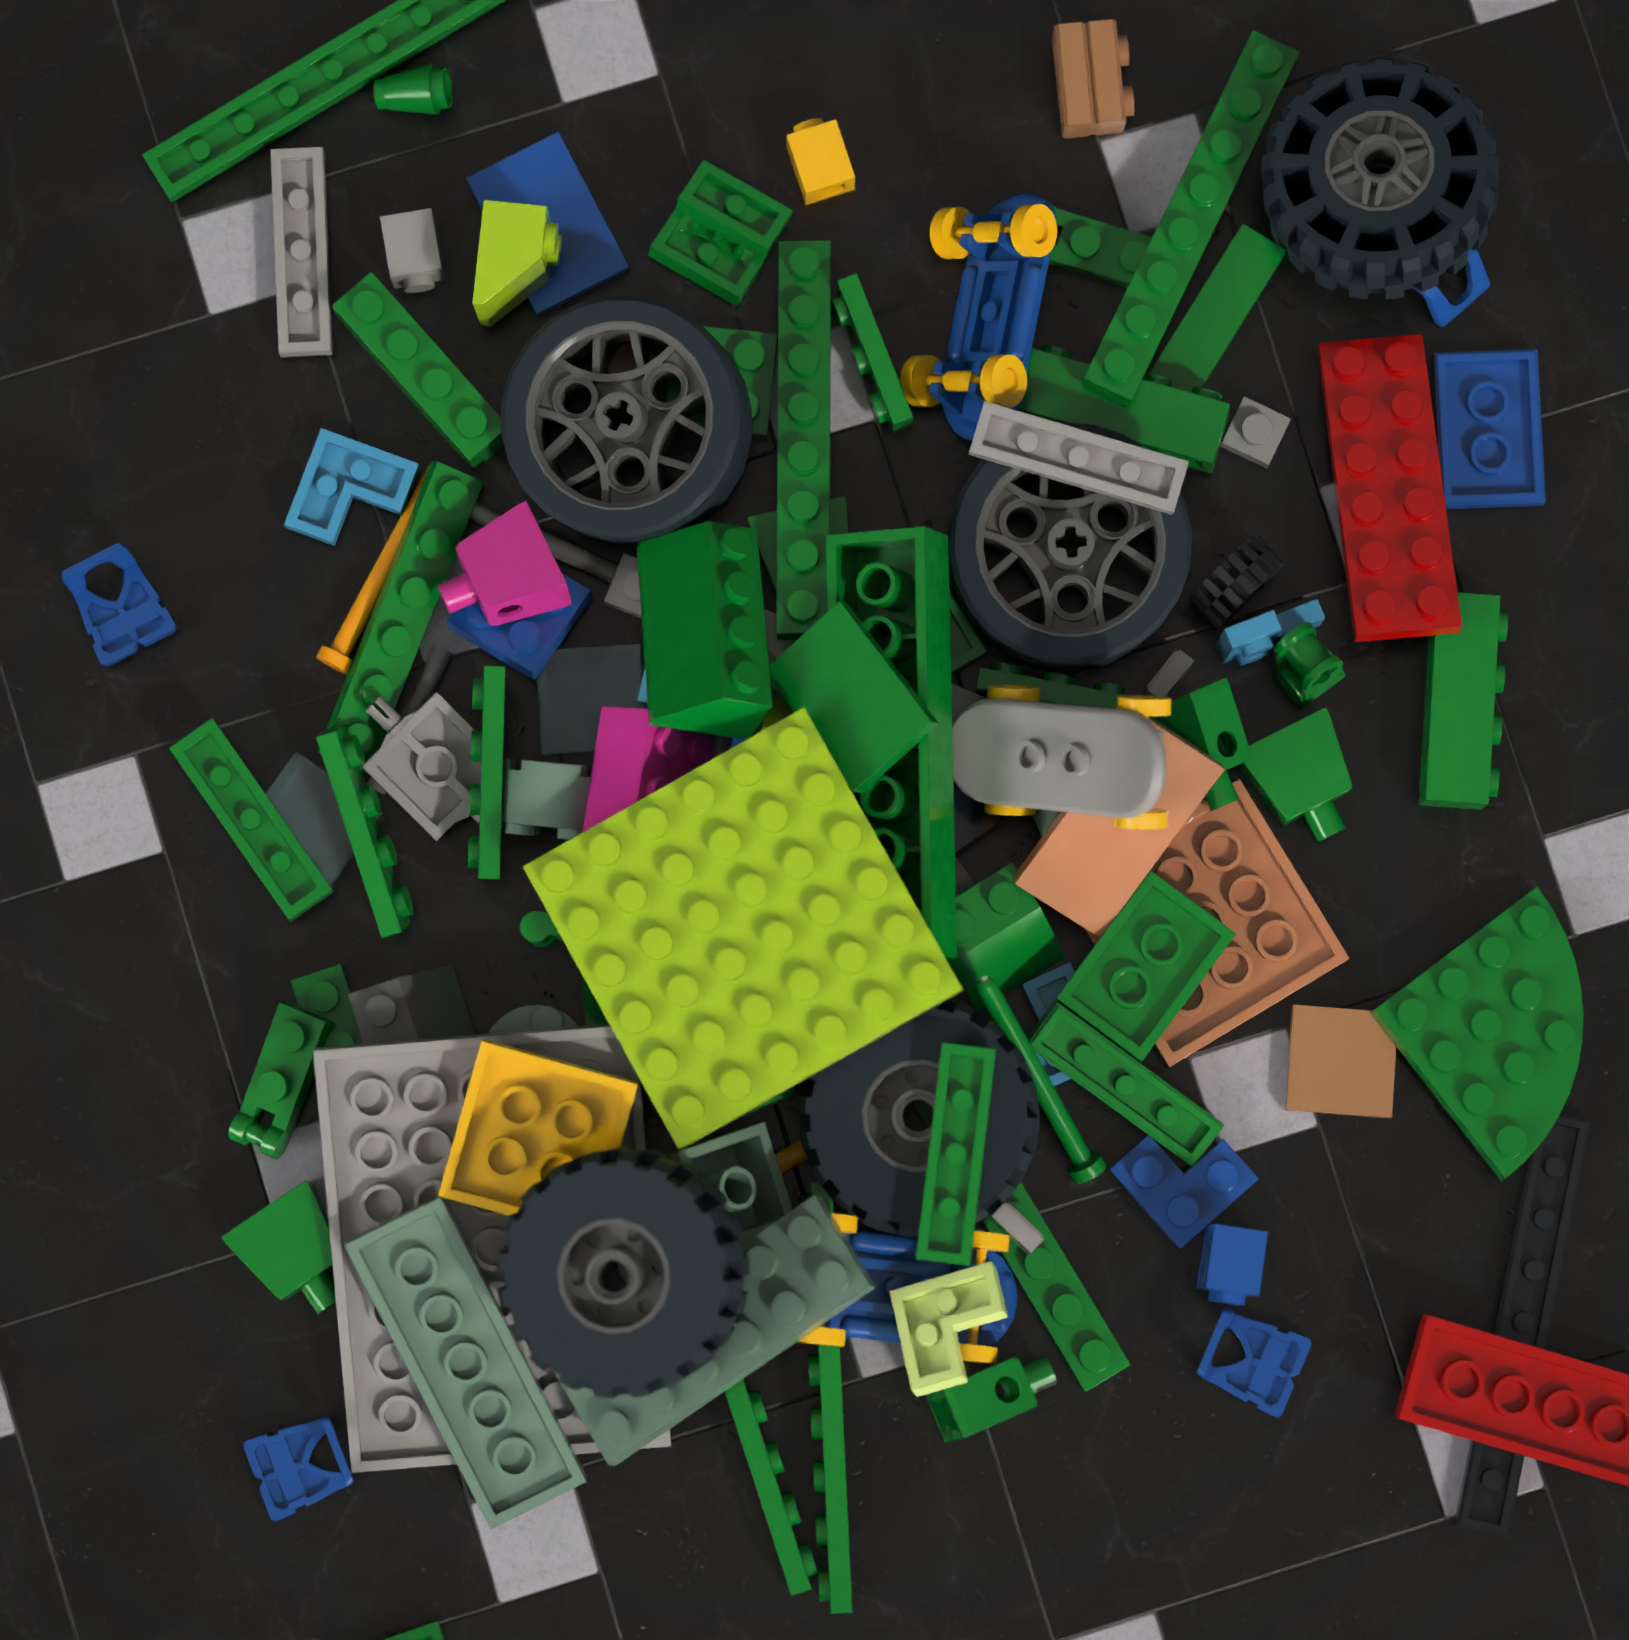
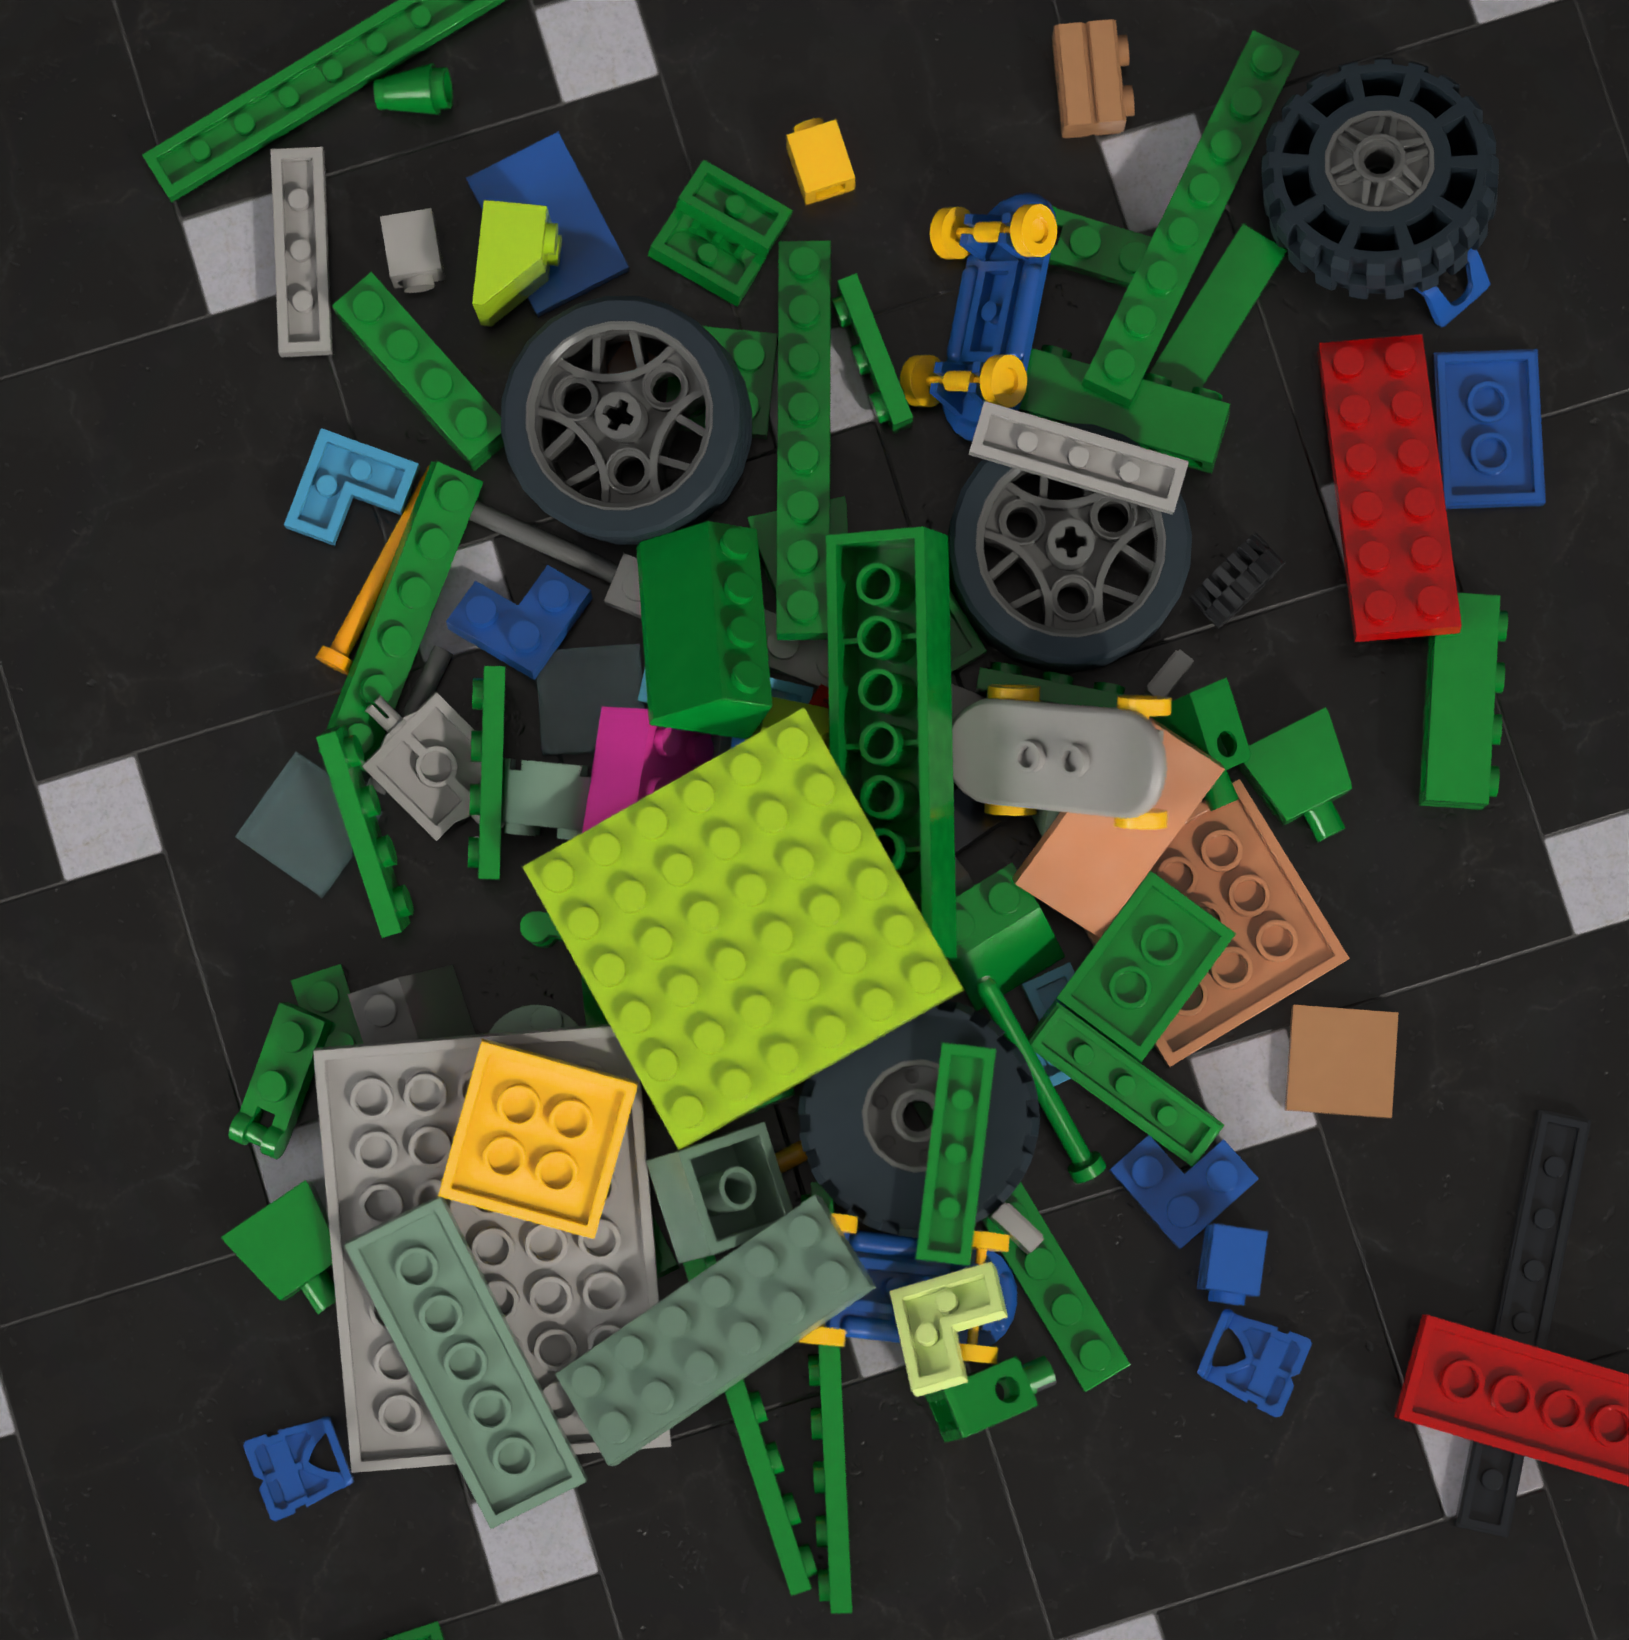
blue piece [61,542,177,667] -> none
green plate [169,718,334,922] -> none
dark pink torso [437,501,572,626] -> none
black wheel [496,1147,750,1398] -> none
green tile [769,601,939,794] -> none
dark azure plate [1215,599,1325,666] -> none
light grey plate [1220,397,1291,468] -> none
green piece [1273,622,1345,708] -> none
green plate [1371,887,1584,1182] -> none

